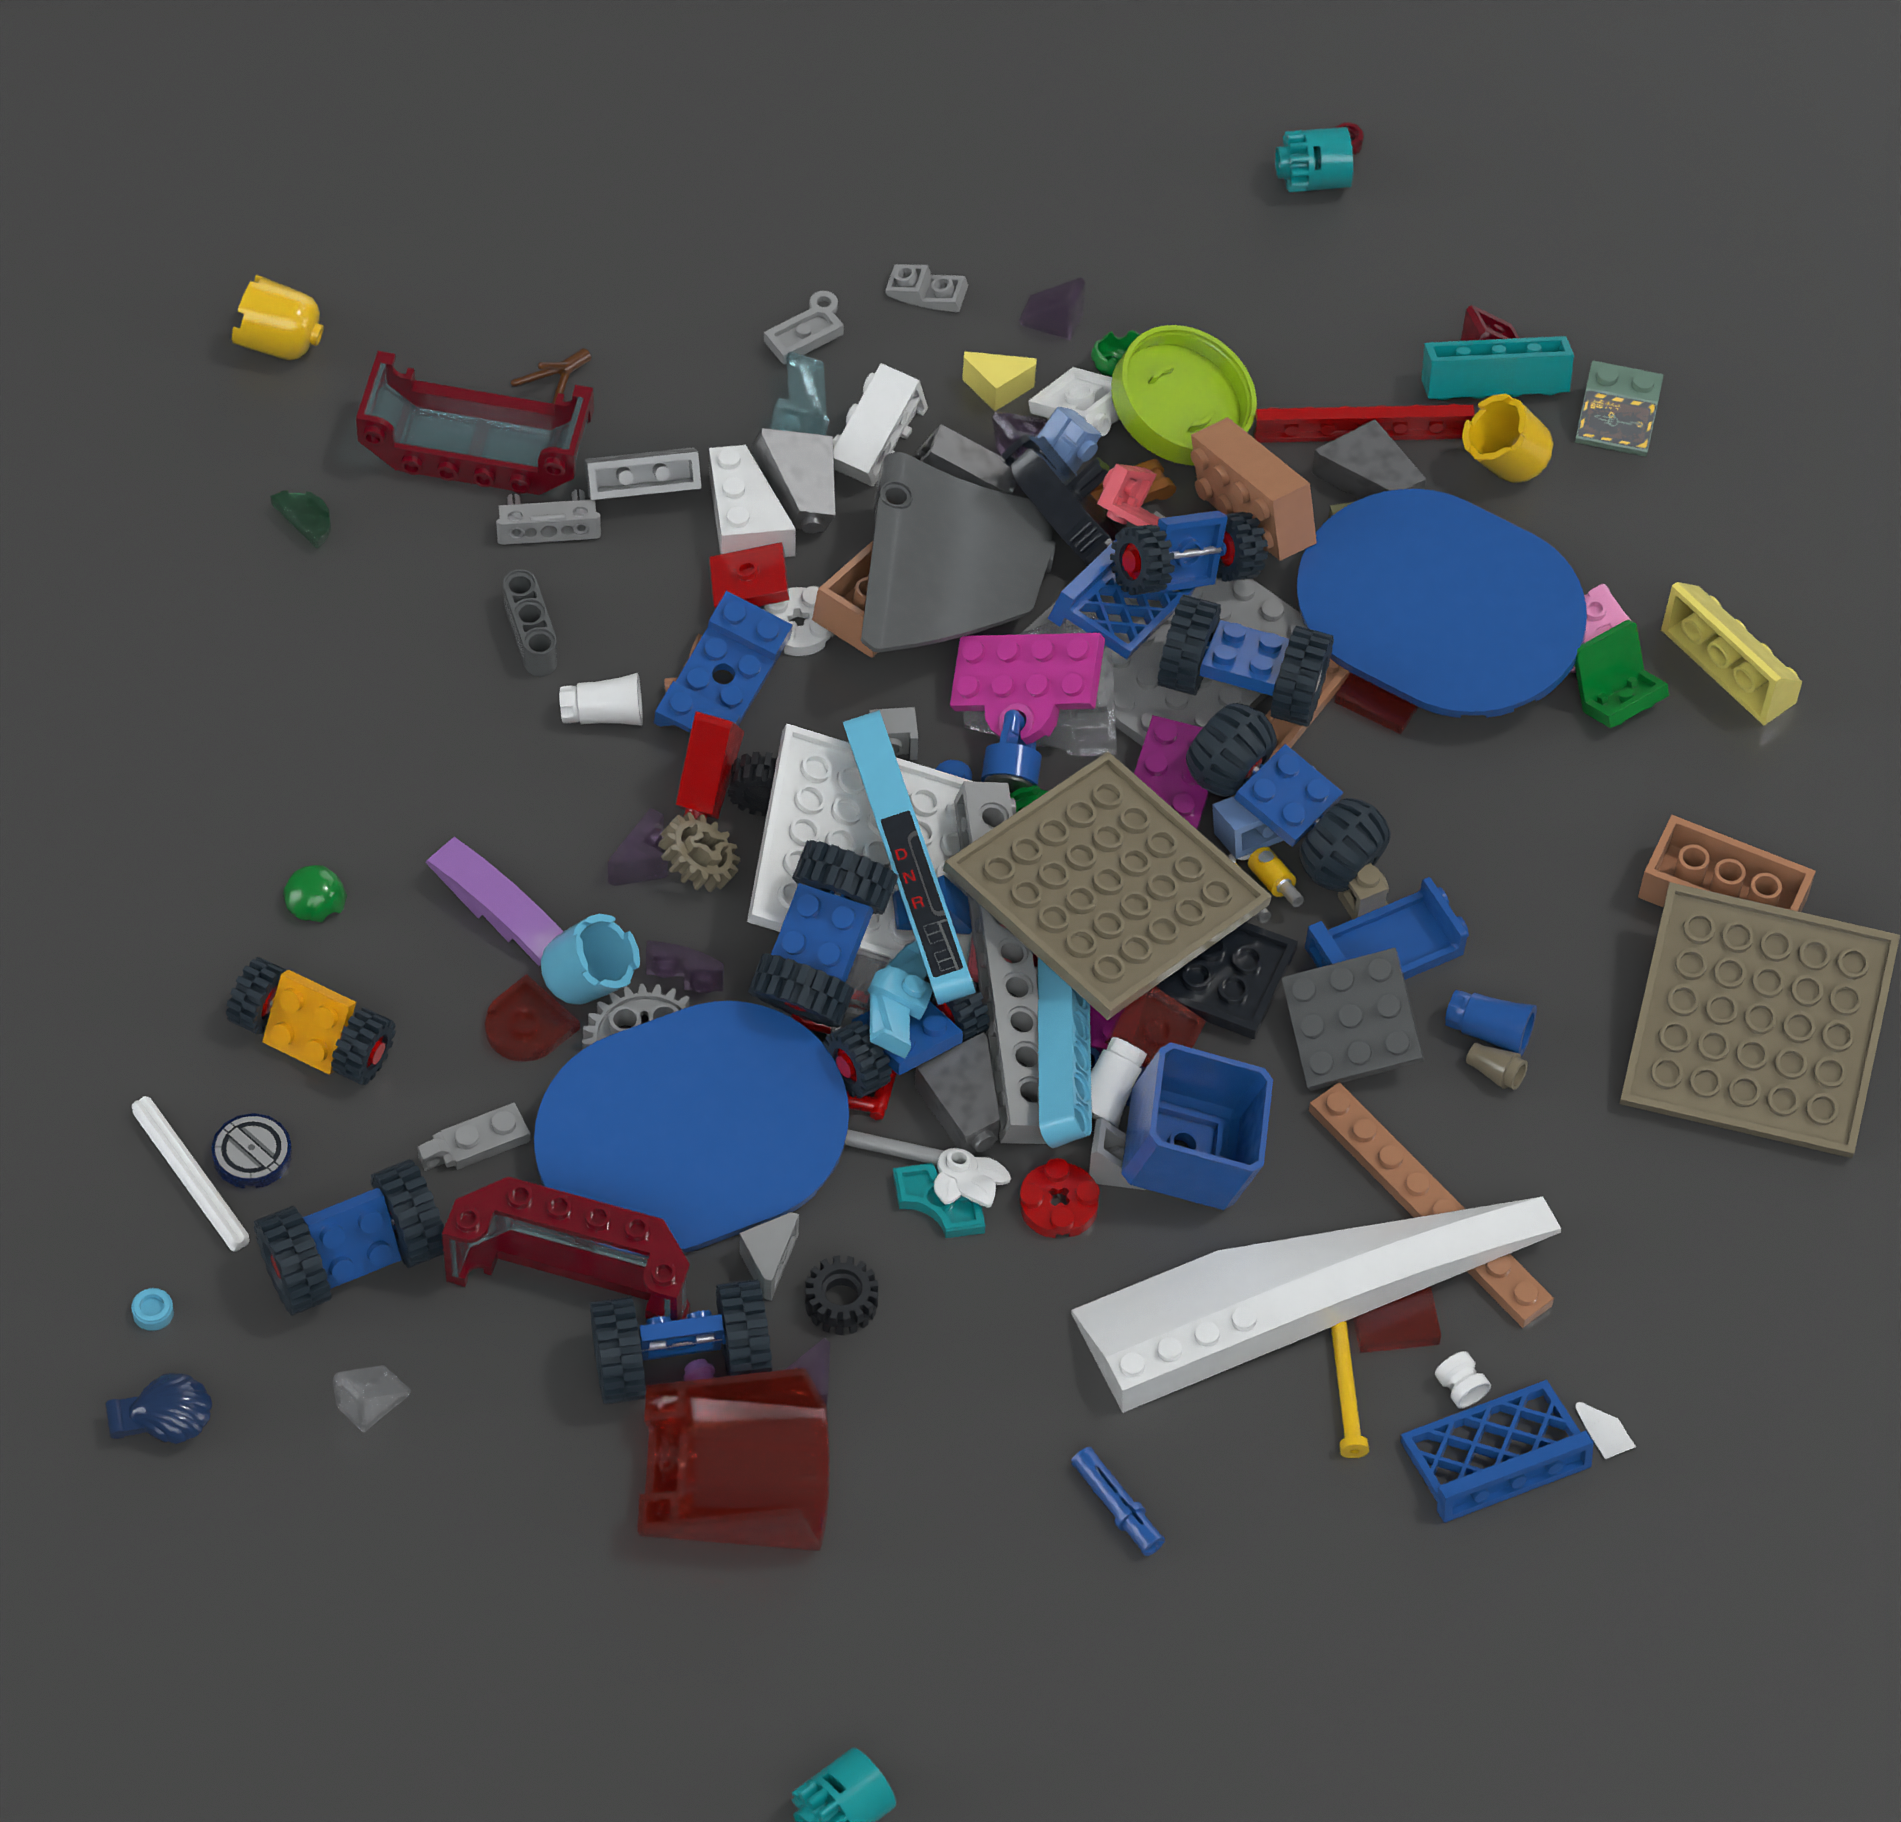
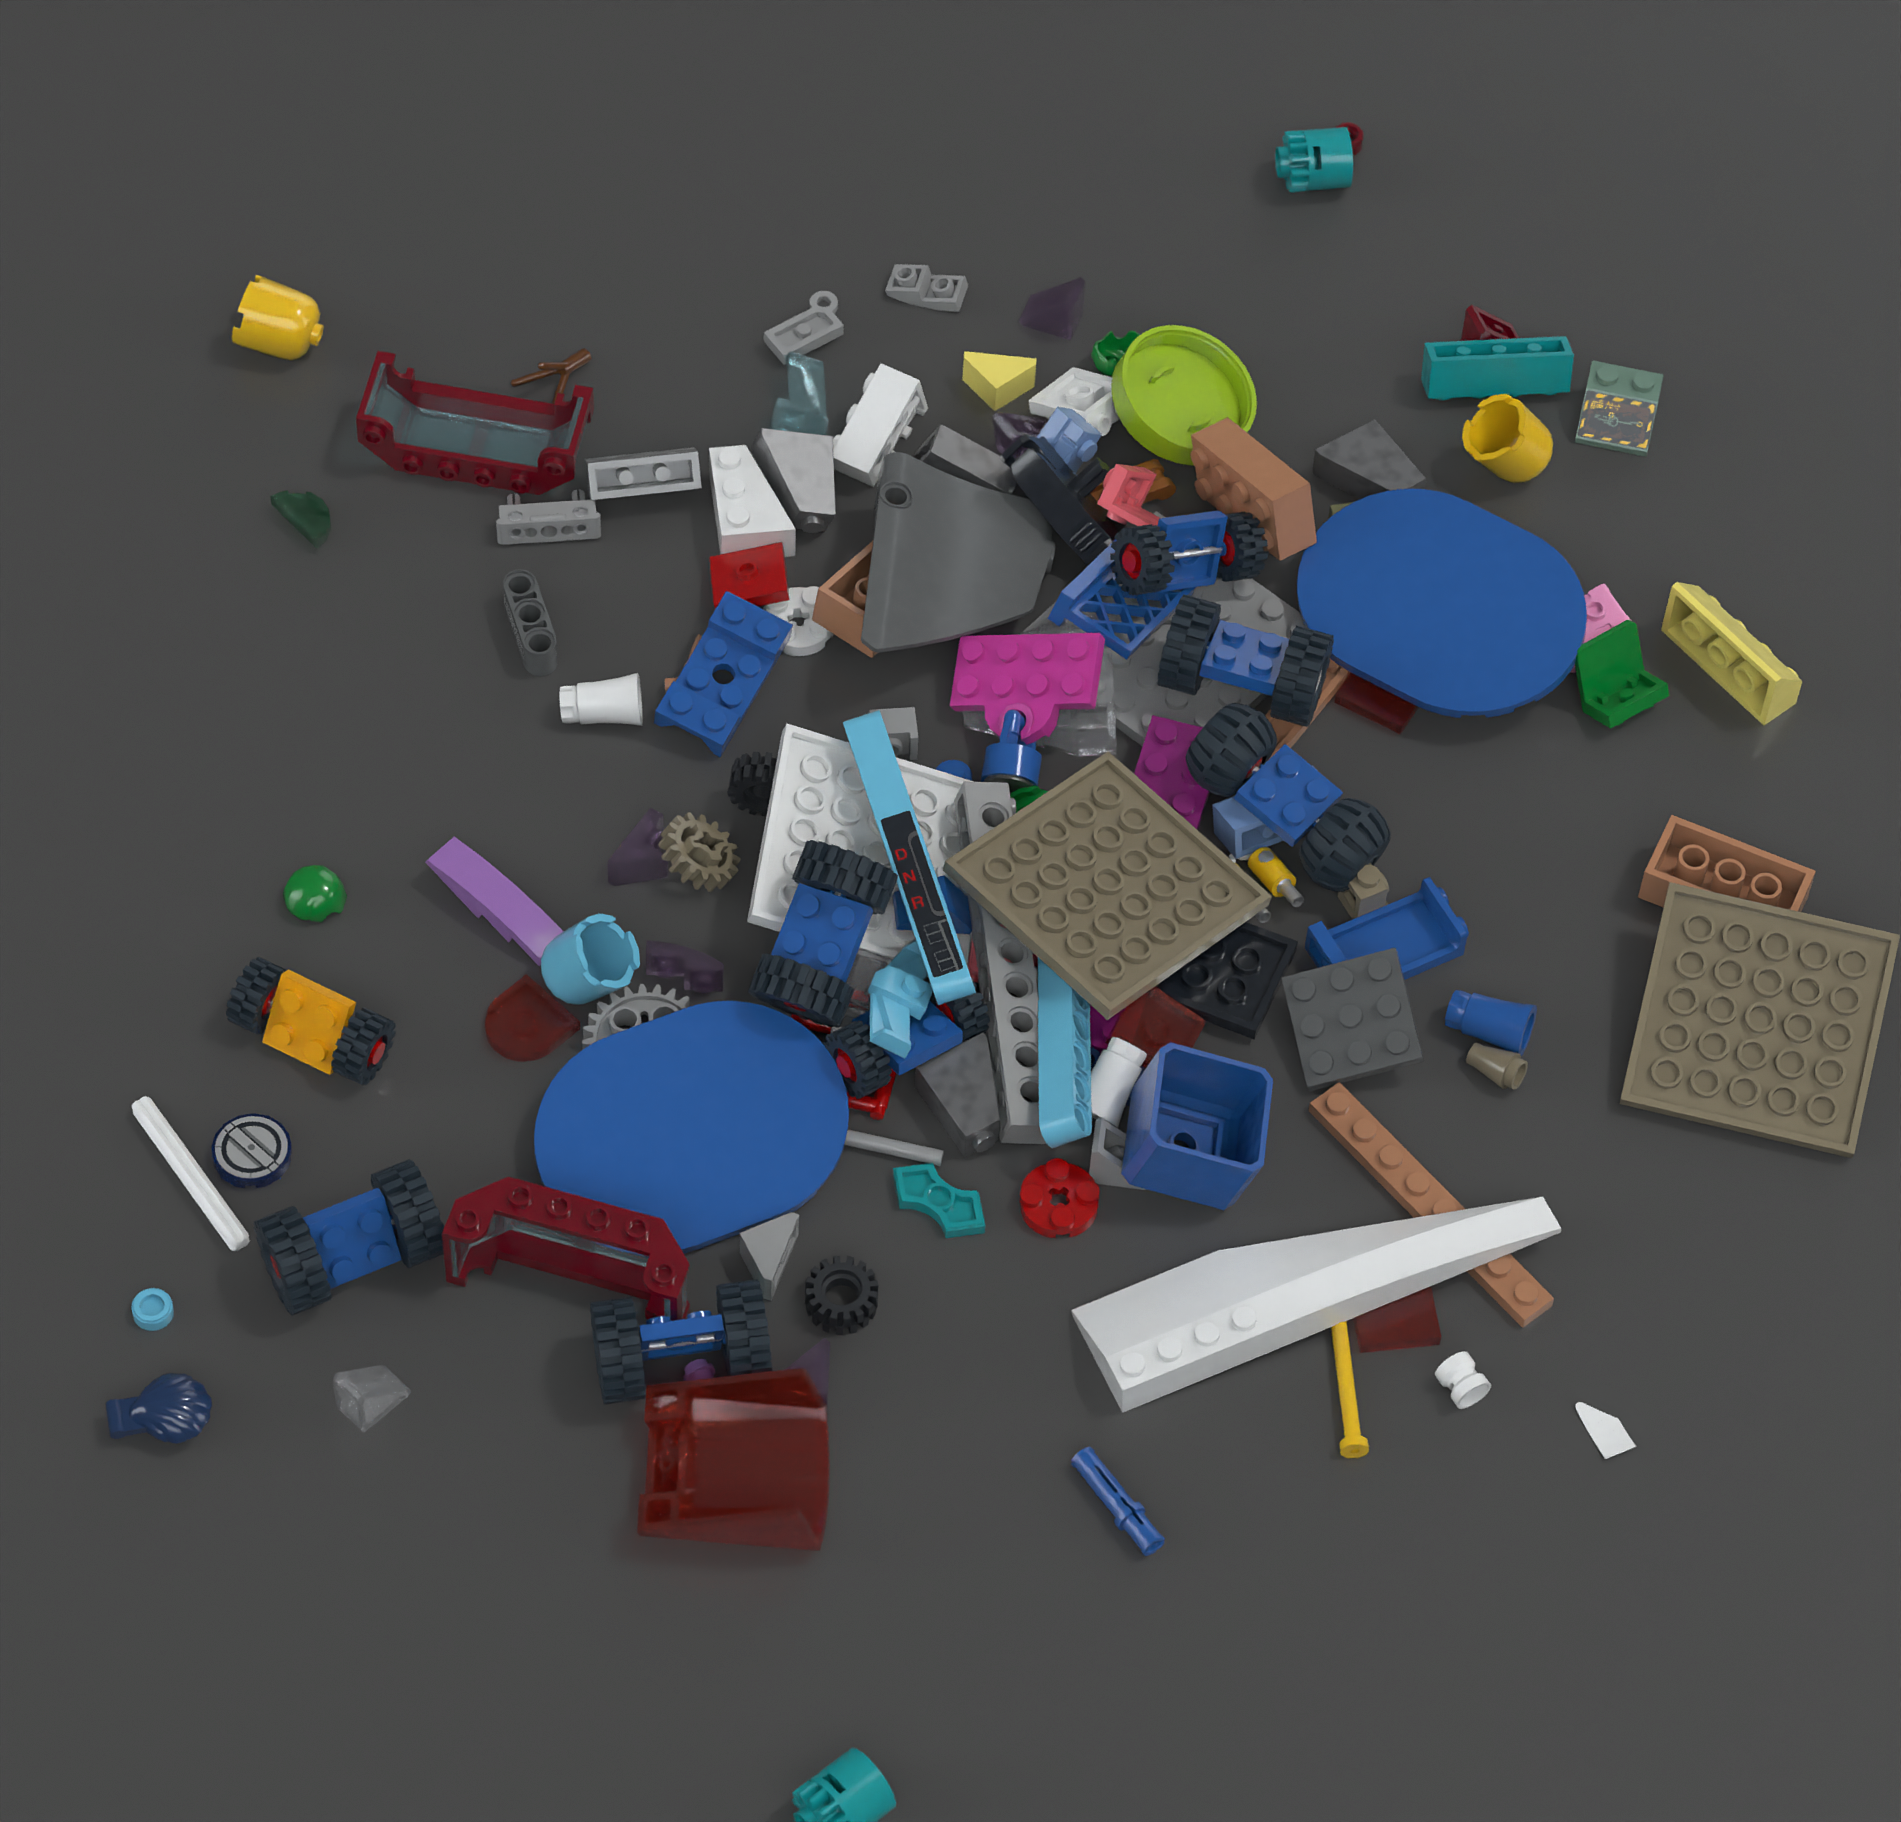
light grey hinge [417,1102,531,1171] -> none
red slope [676,711,745,820] -> none
white plate [934,1148,1011,1208] -> none
red plate [1253,404,1475,443] -> none
blue fence [1400,1380,1594,1523] -> none

